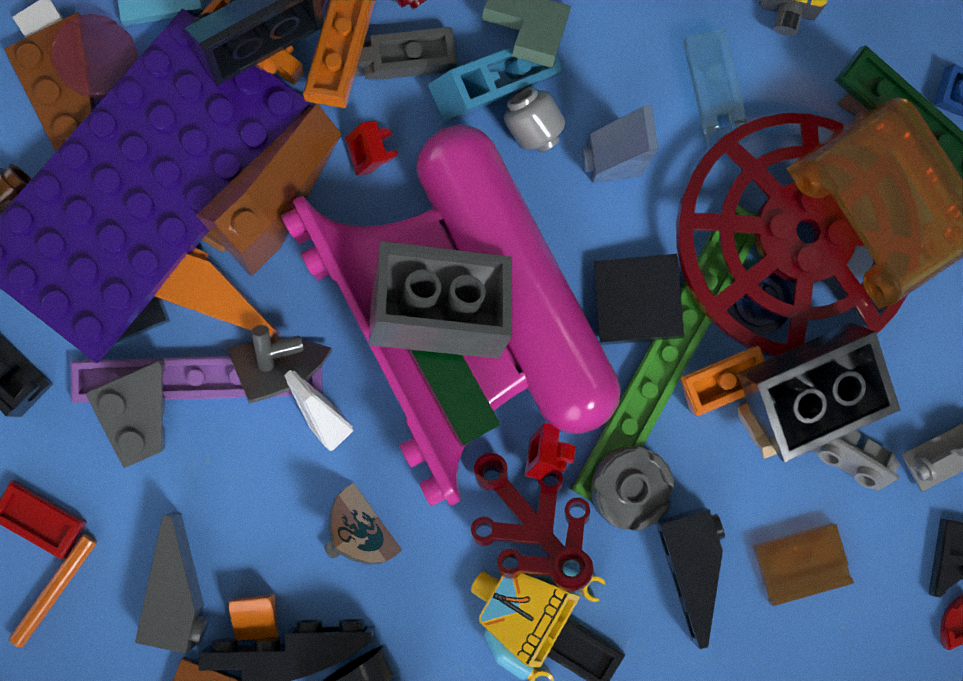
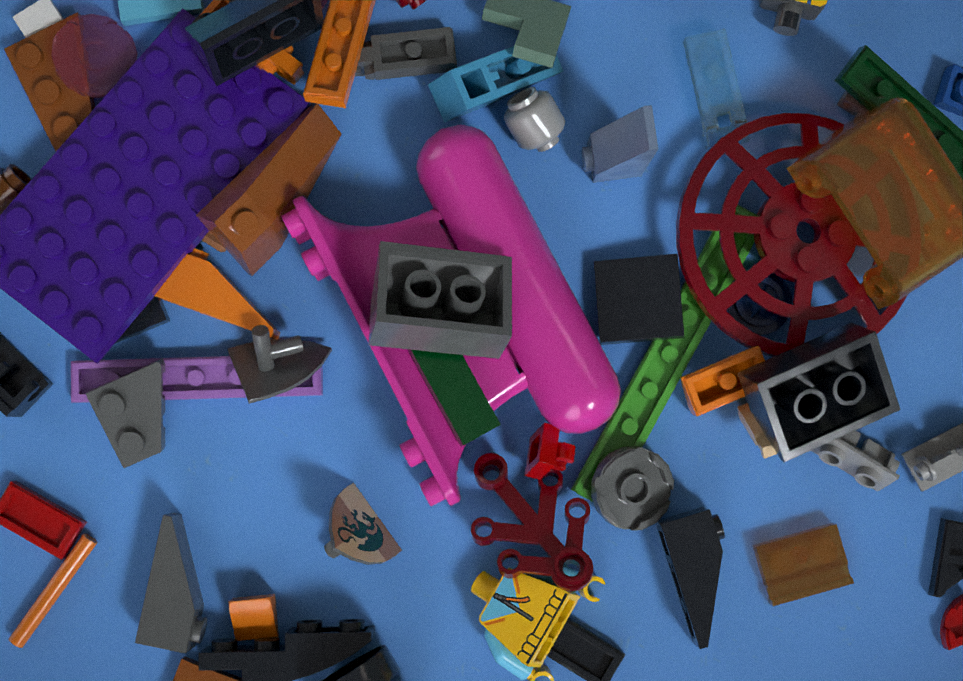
white slope [284,370,354,451] -> none
red tile [345,121,398,176] -> none

